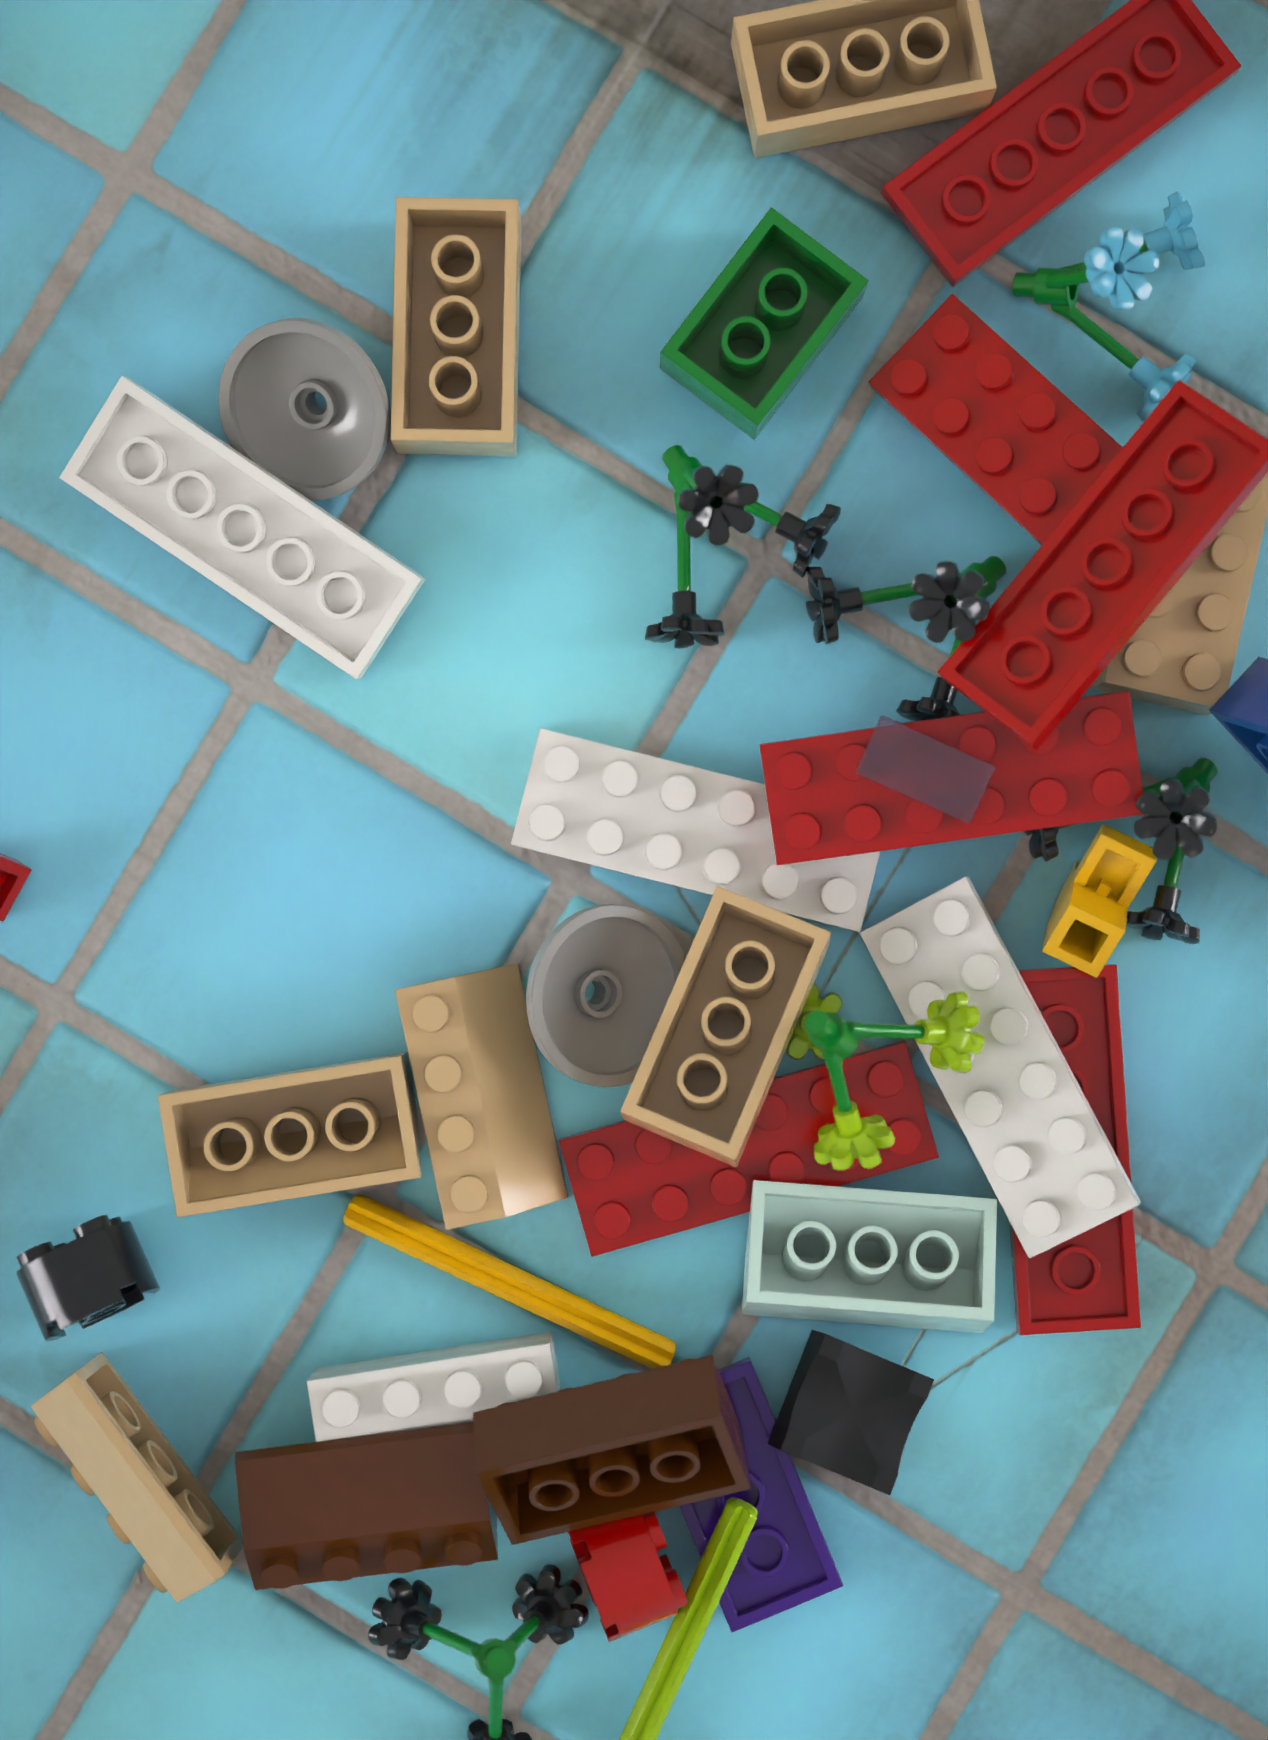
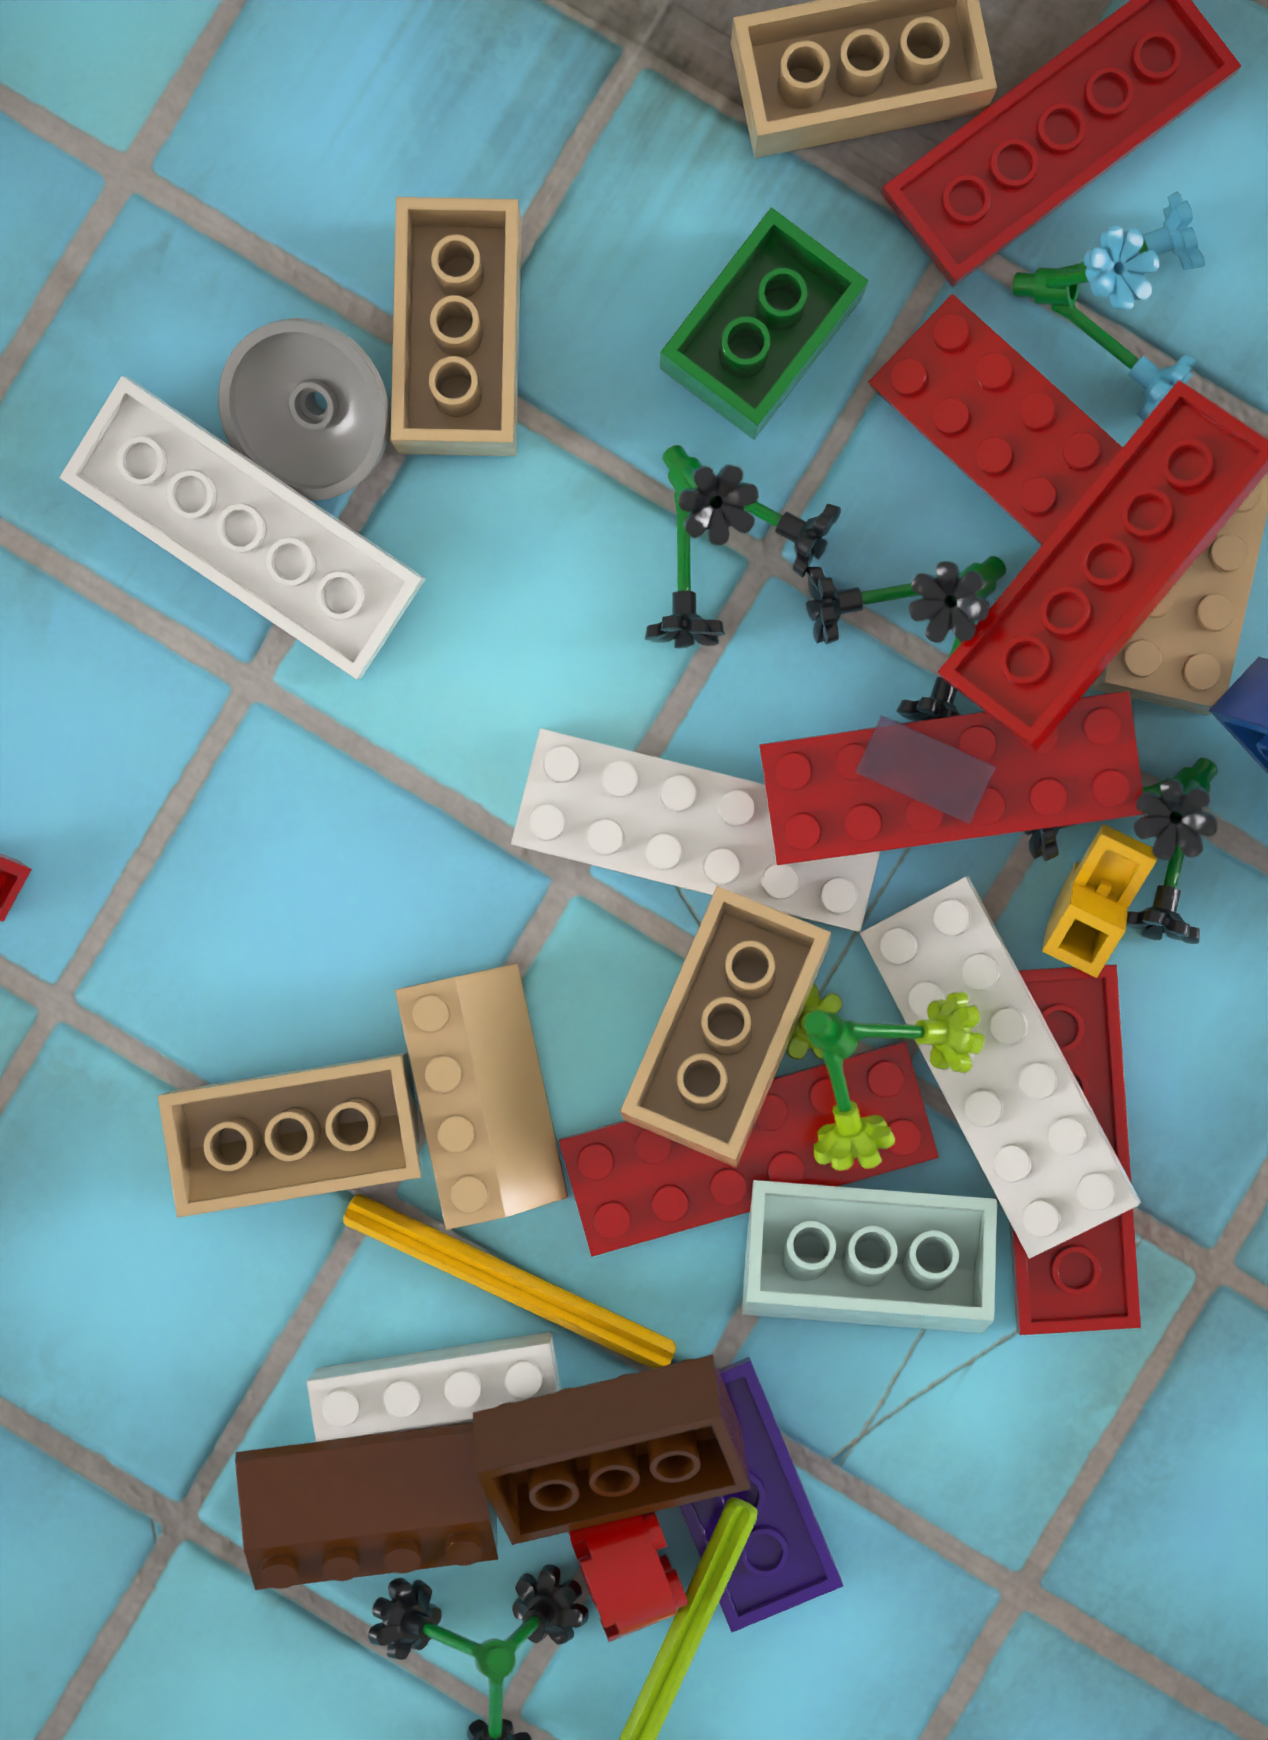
black brick [16,1215,160,1342] -> none
tan slope [30,1352,243,1603] -> none
light grey dish [526,904,686,1087] -> none
black brick [767,1330,934,1495] -> none

